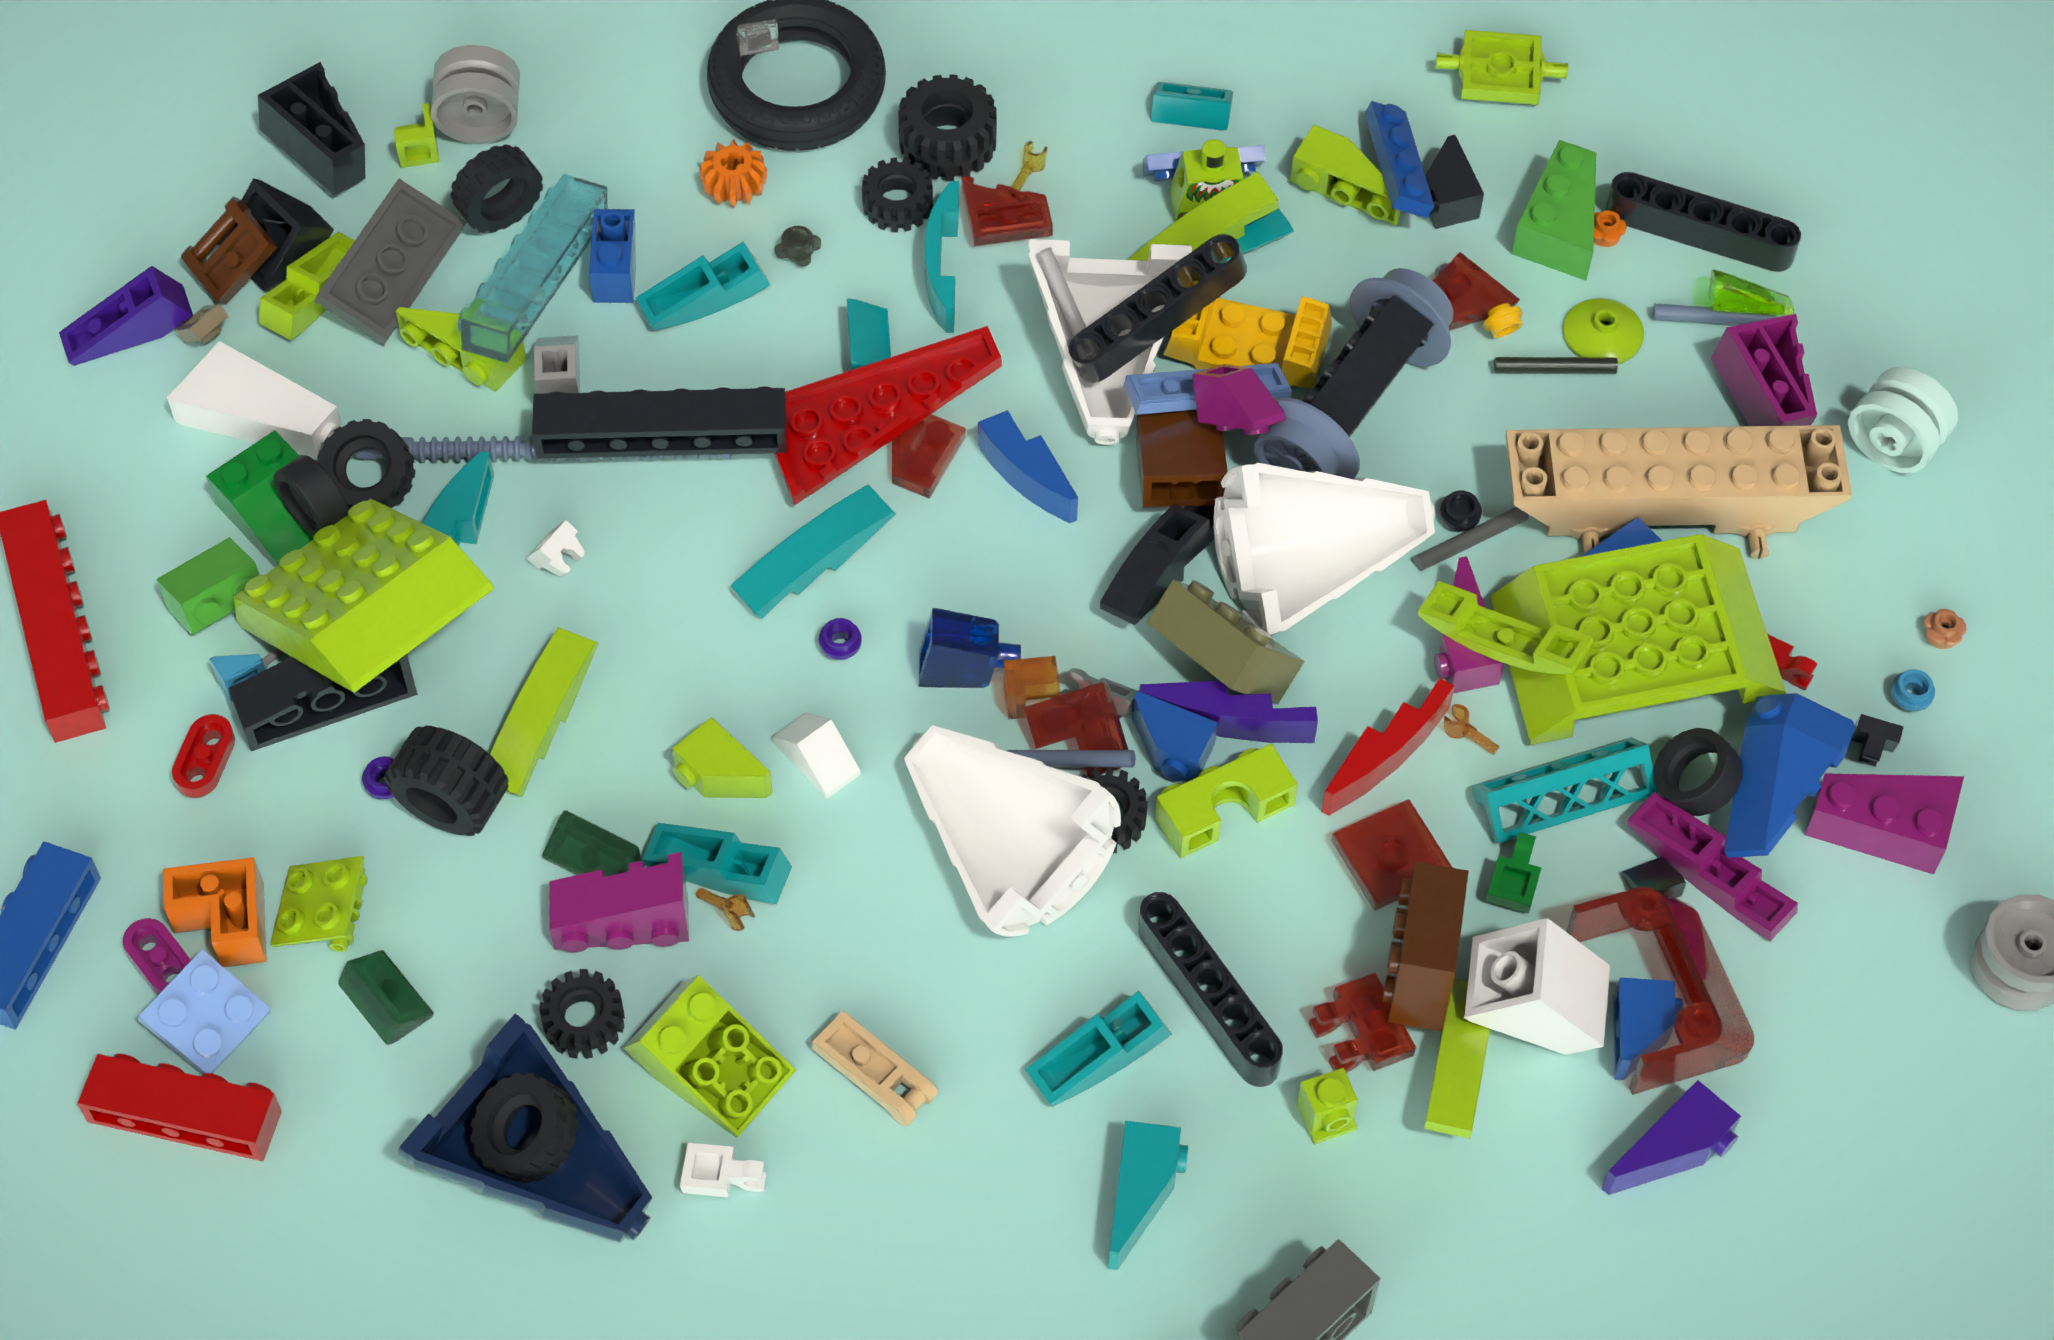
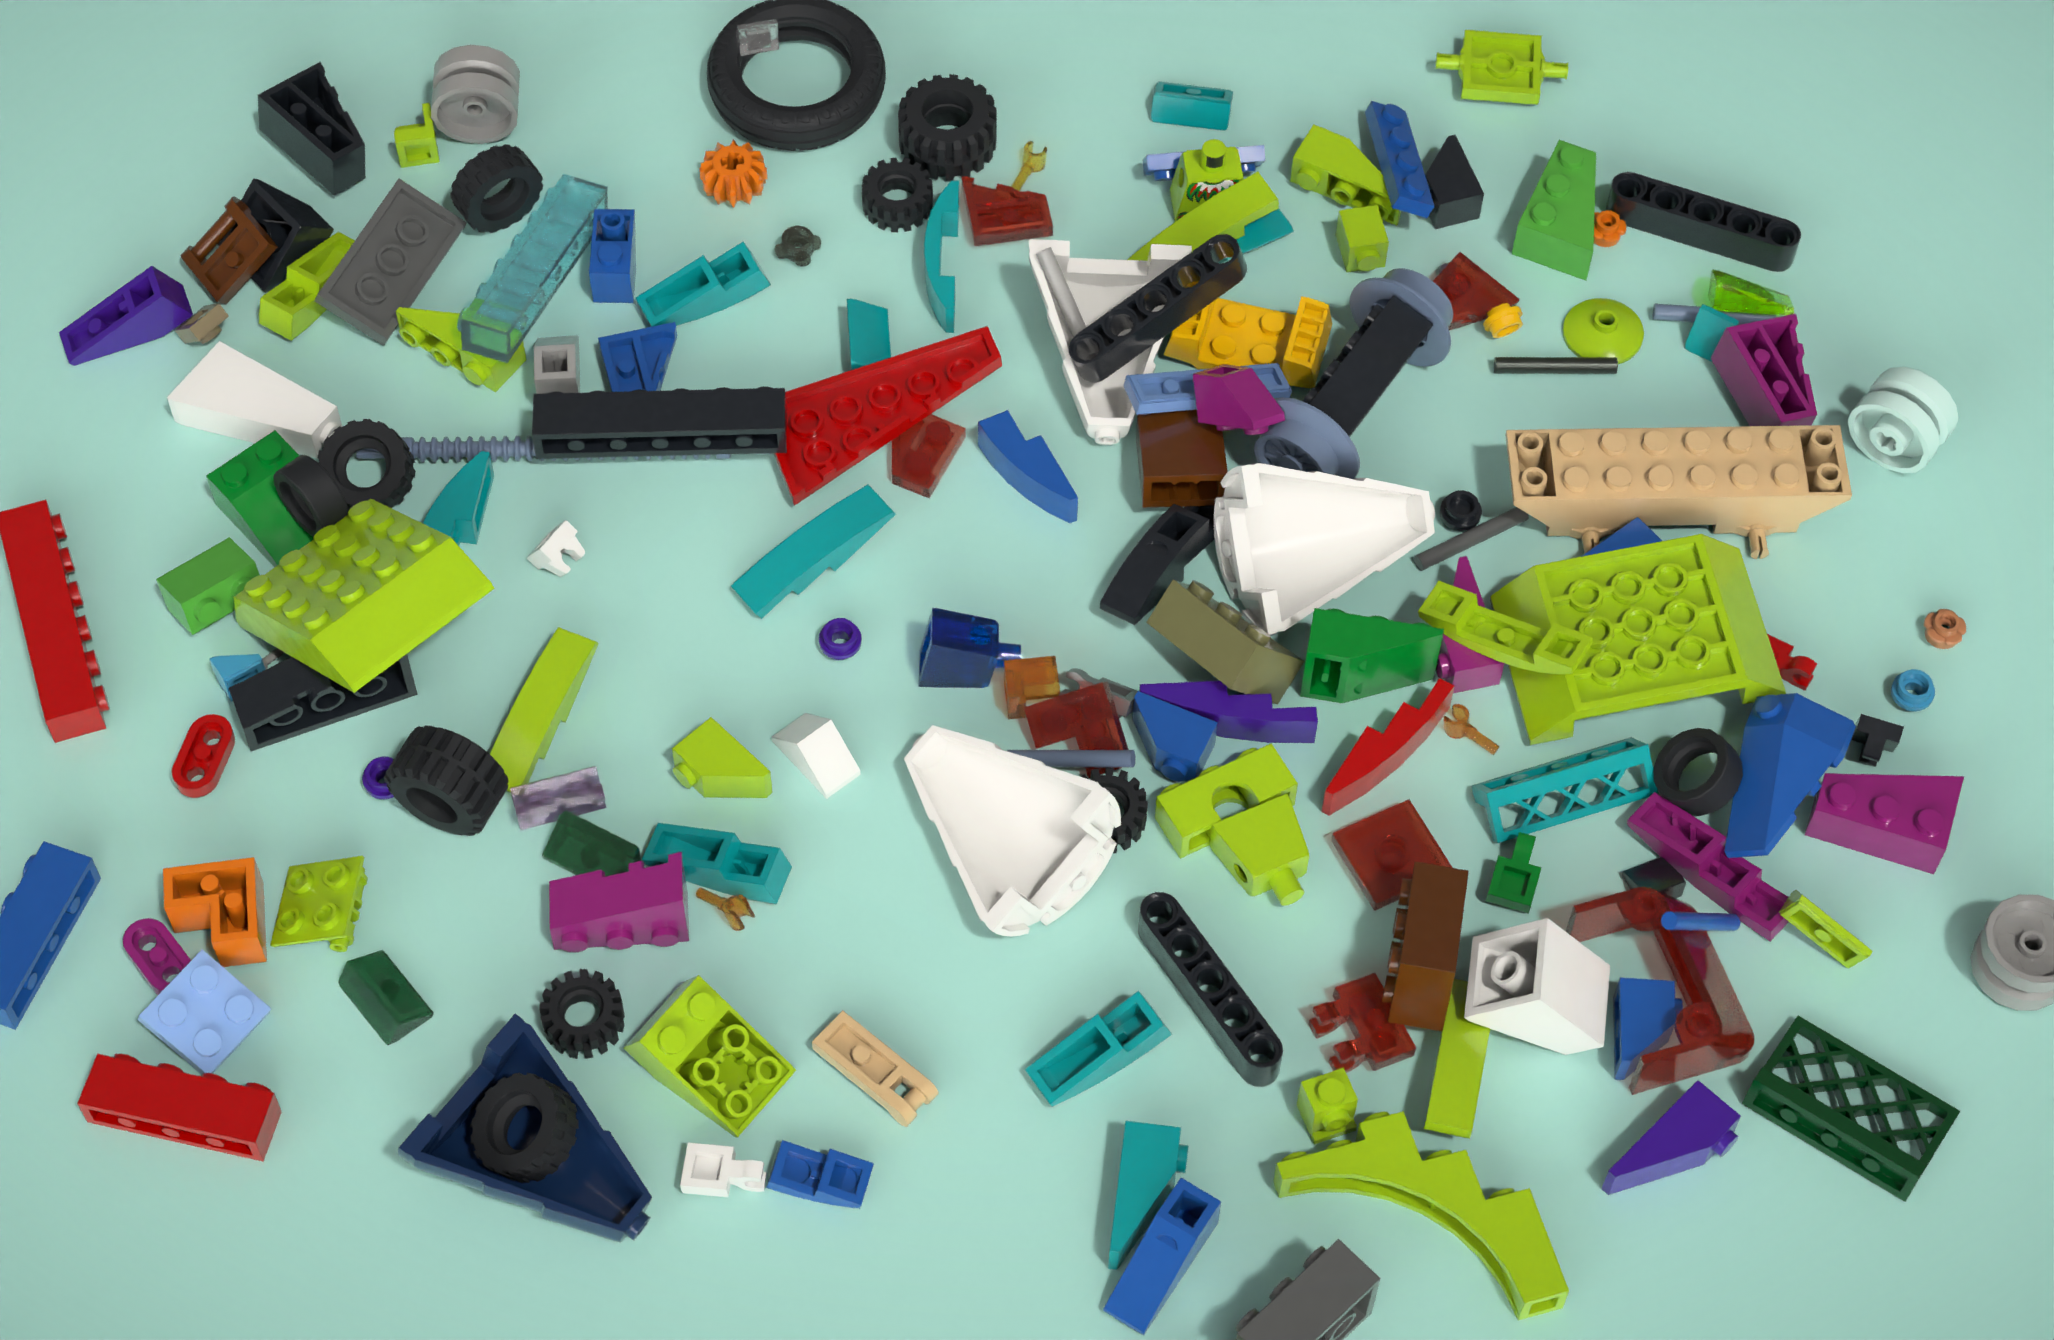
none -> clear purple hinge [510,766,606,830]
none -> blue wing [598,322,677,392]
none -> blue slope [766,1140,874,1209]
none -> blue slope [1103,1178,1221,1336]
none -> lime torso [1209,793,1309,906]
none -> lime arch [1273,1111,1569,1320]
none -> green slope [1300,608,1444,703]
none -> lime brick [1335,205,1389,272]
none -> blue bar [1661,912,1740,931]
none -> teal slope [1685,304,1739,362]
none -> dark green fence [1742,1015,1960,1202]
none -> lime slope [1779,890,1873,968]

